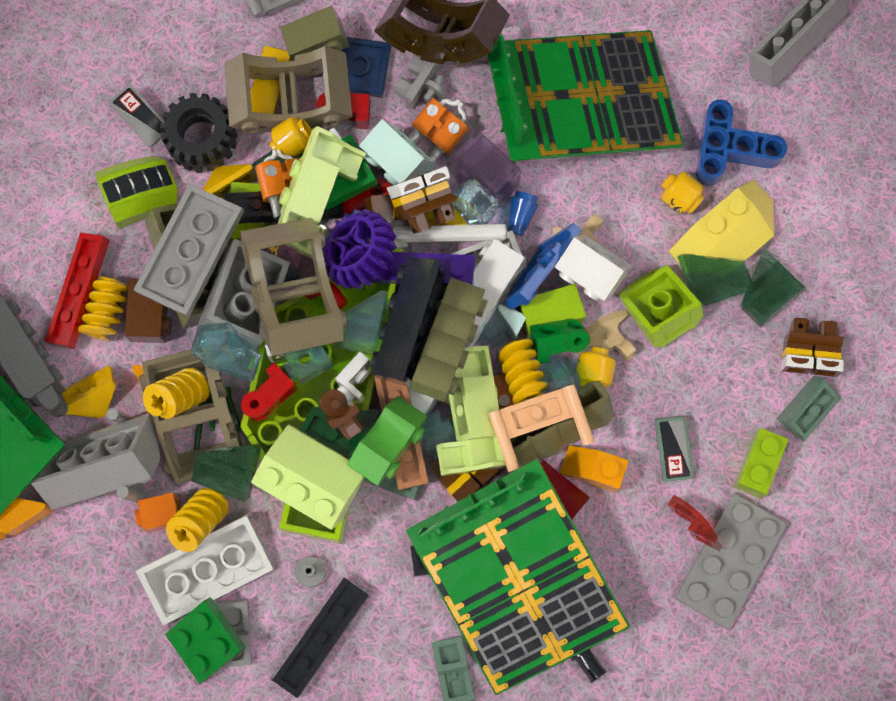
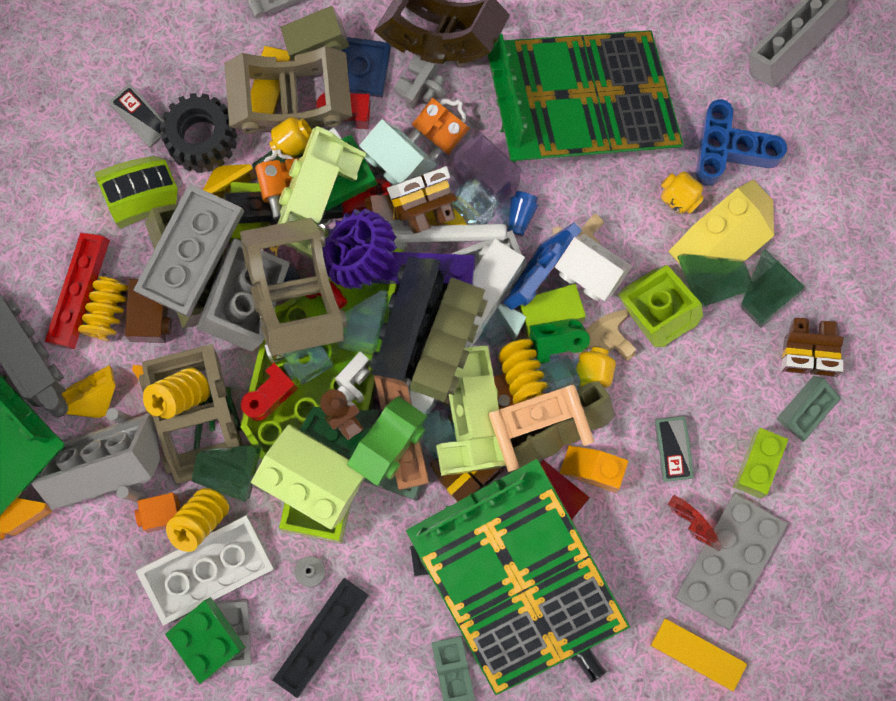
clear light blue slope [190,322,262,381] -> none
none -> yellow tile [650,618,747,692]

